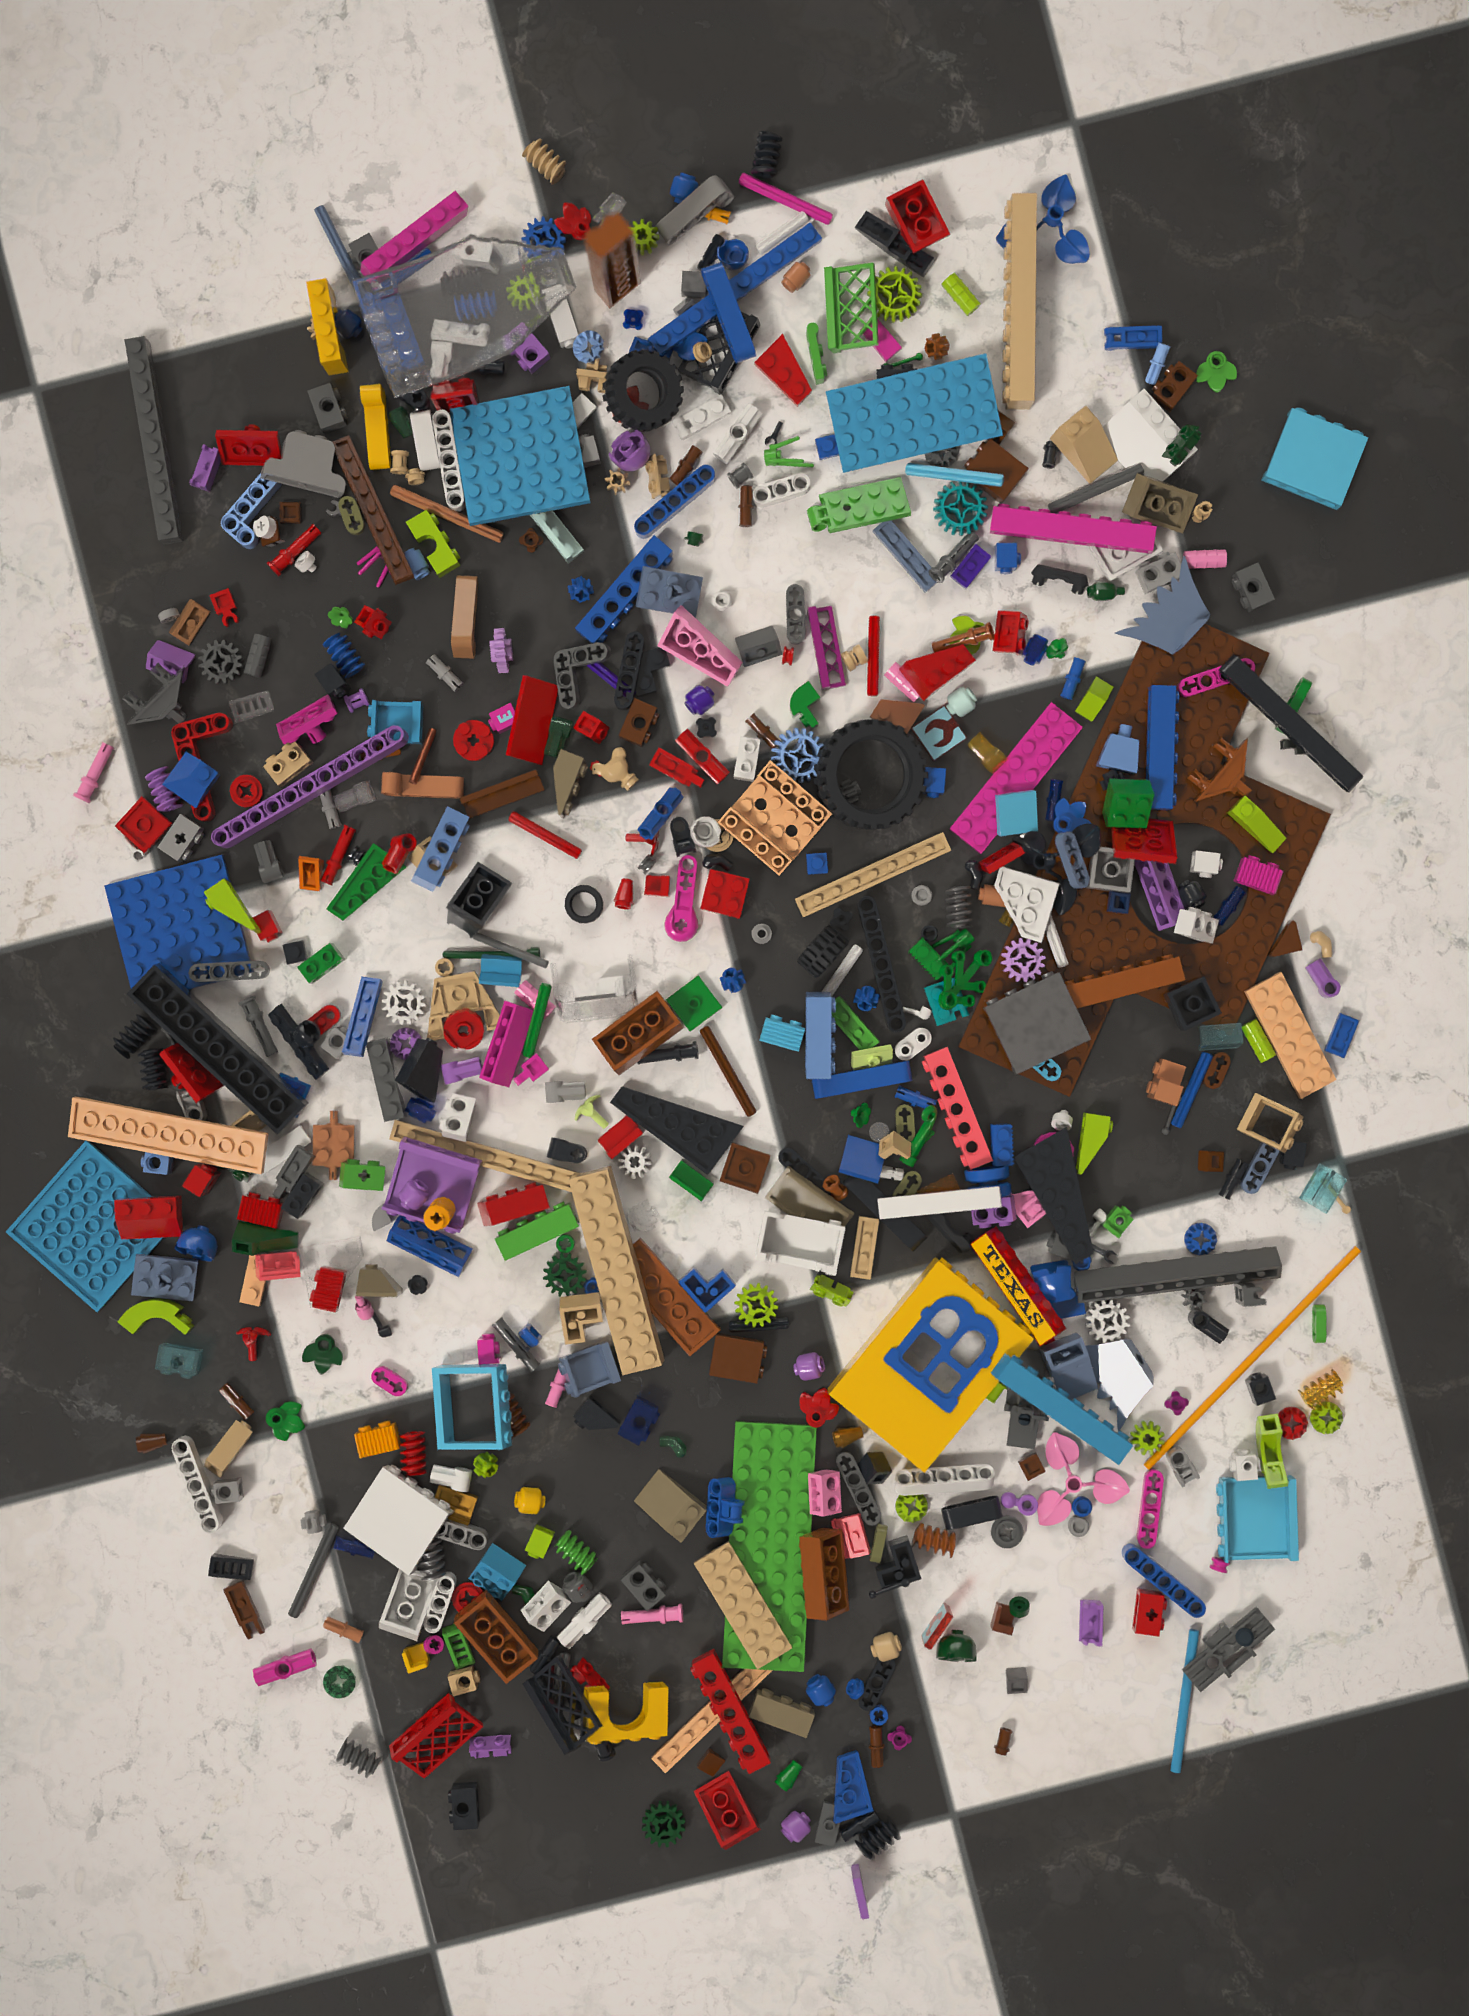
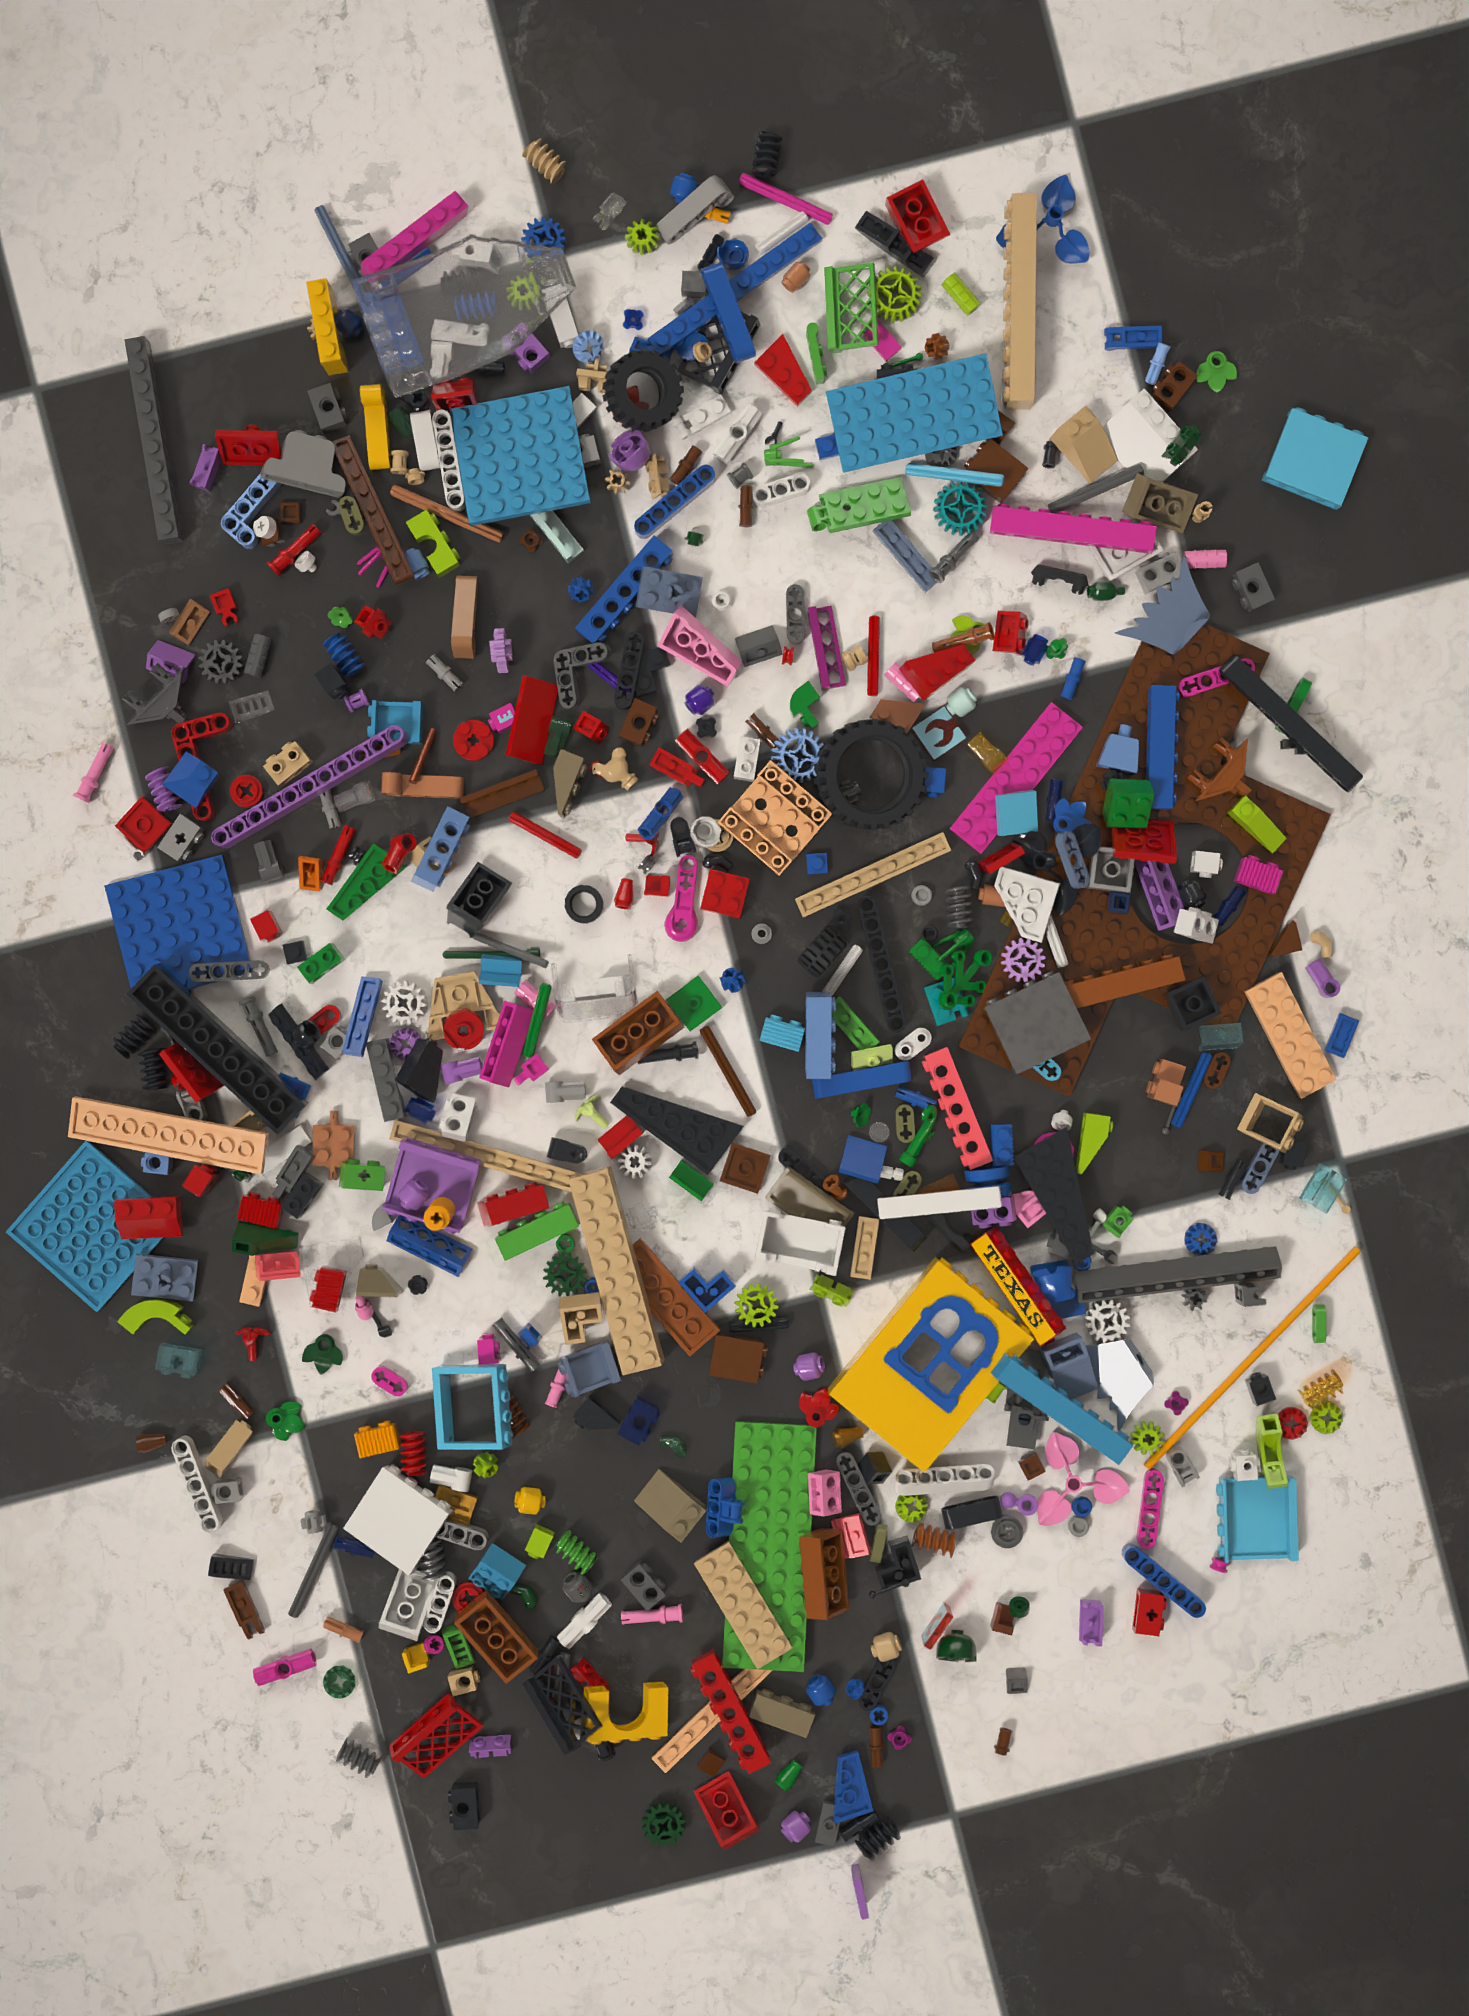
blue cylinder [175,1225,218,1262] -> none
lime slope [204,879,261,934] -> none
dark pink plate [276,694,337,745] -> none
tan bush [435,958,454,976] -> none
white brick [521,1581,571,1632] -> none
red plate [554,202,591,240] -> none
dark orange brick [584,212,641,309] -> none
blue gear [853,986,880,1011] -> none
tan panel [879,1131,911,1159] -> none
white hand [903,1006,932,1020] -> none
dark purple plate [950,544,992,589] -> none
blue brick [995,543,1021,574] -> none
lime slope [1075,676,1113,722] -> none
dark azure piece [1170,1629,1199,1773] -> none
dark grey piece [1182,1607,1276,1692] -> none
black piece [1188,1309,1229,1344] -> none
lime axle [1241,1019,1276,1063] -> none

